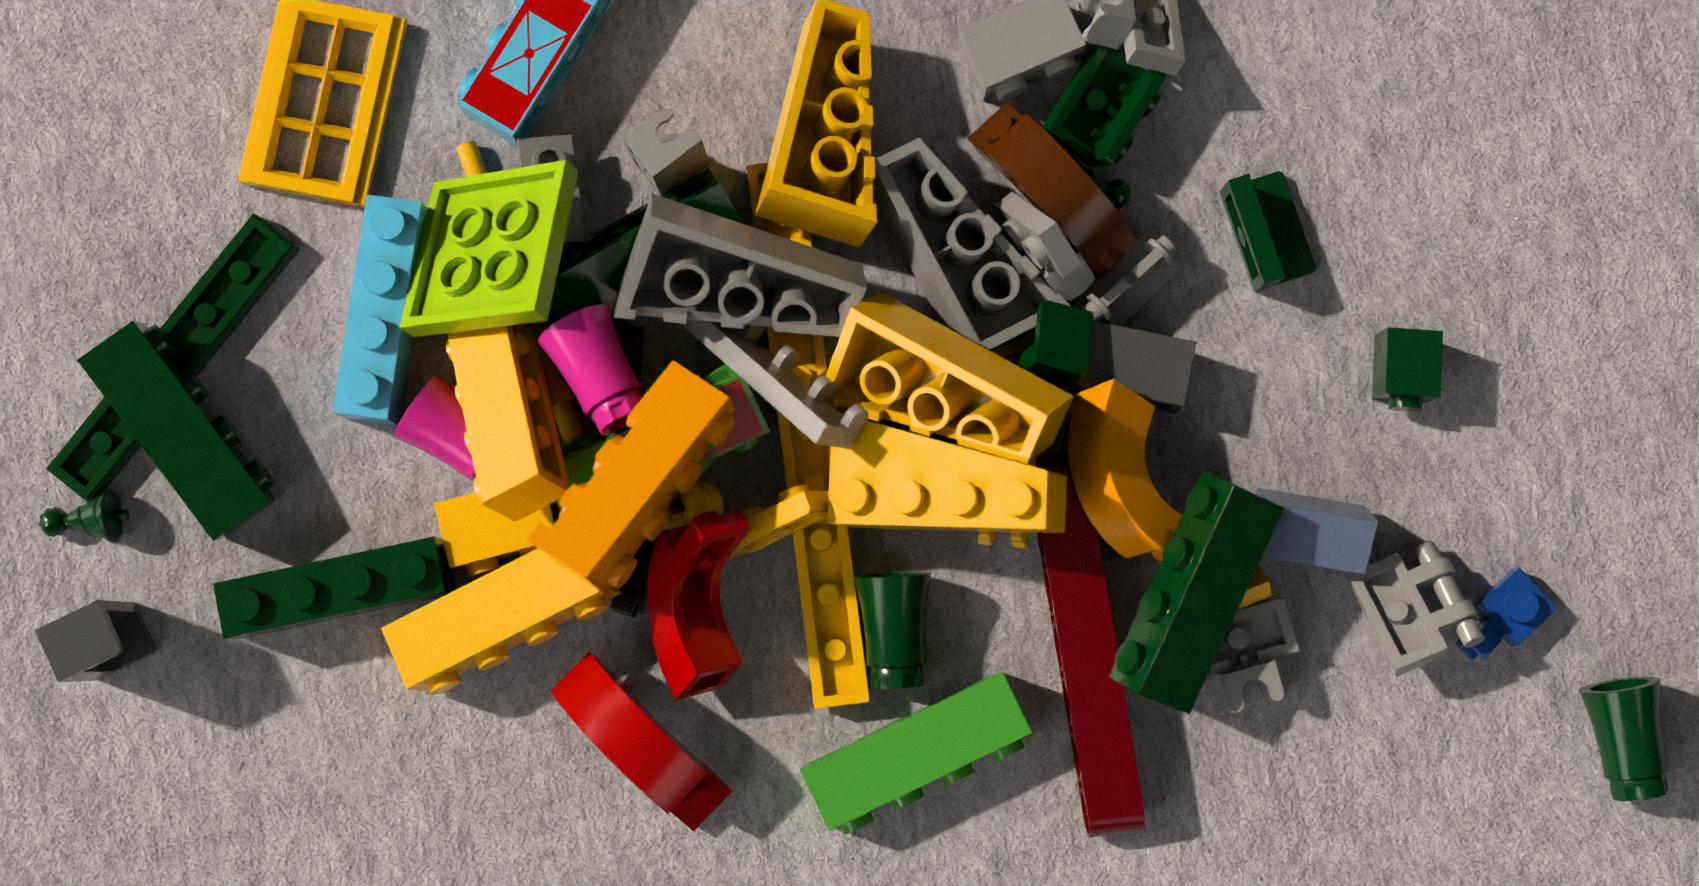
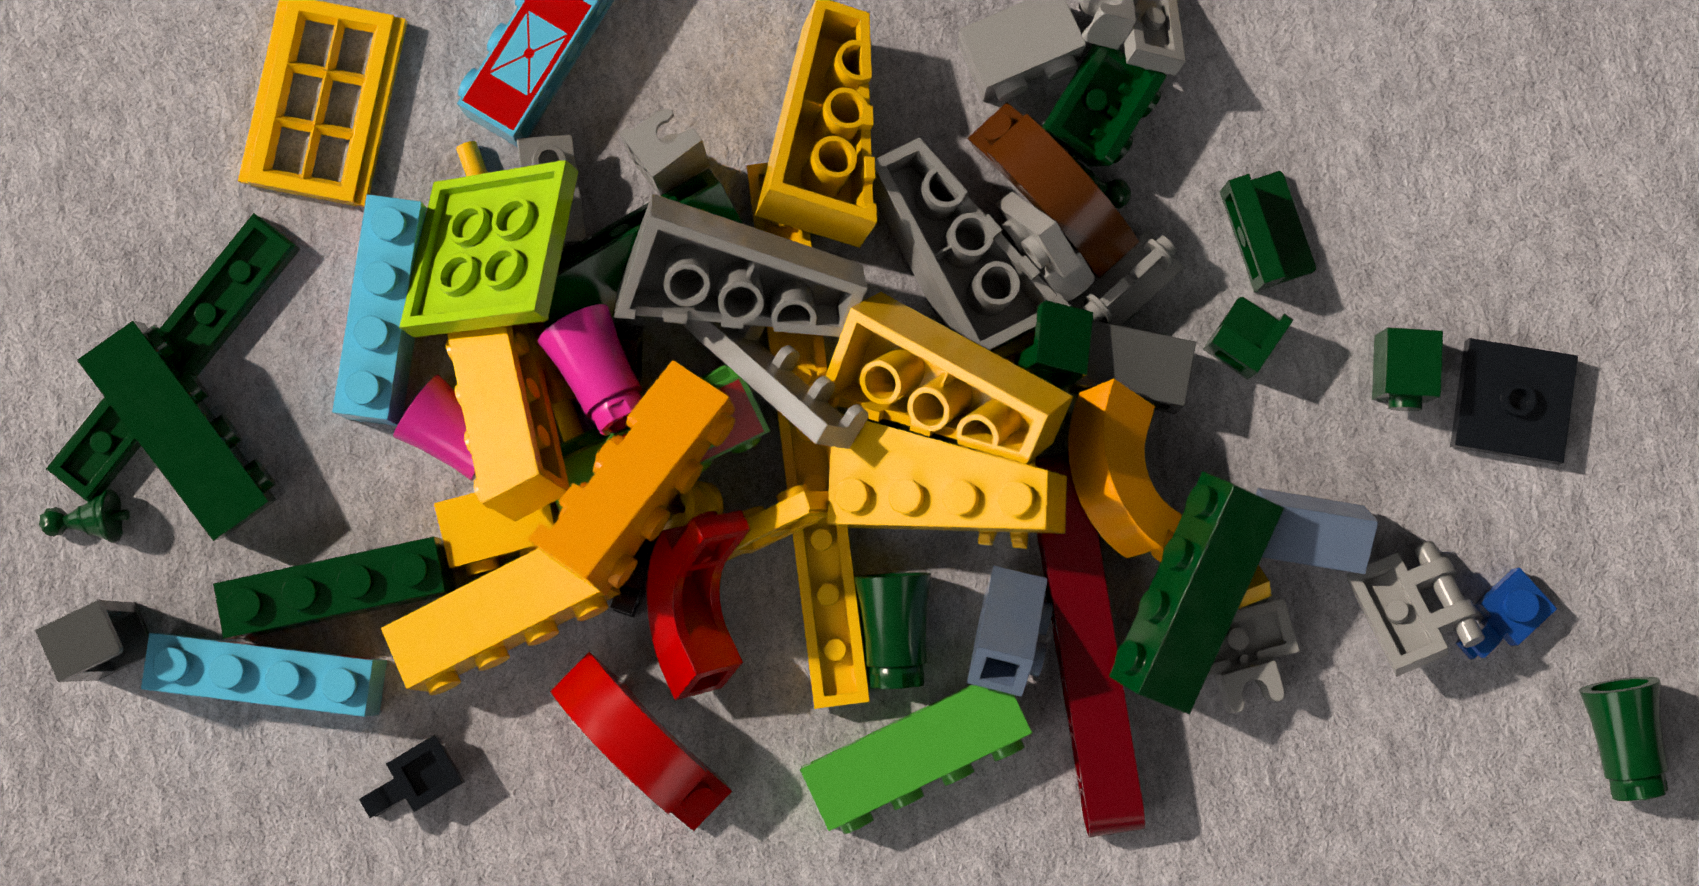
none -> medium azure brick [141,633,387,717]
none -> black plate [359,735,465,818]
none -> sand blue brick [967,565,1053,697]
none -> dark green panel [1203,297,1294,380]
none -> black plate [1450,338,1578,465]

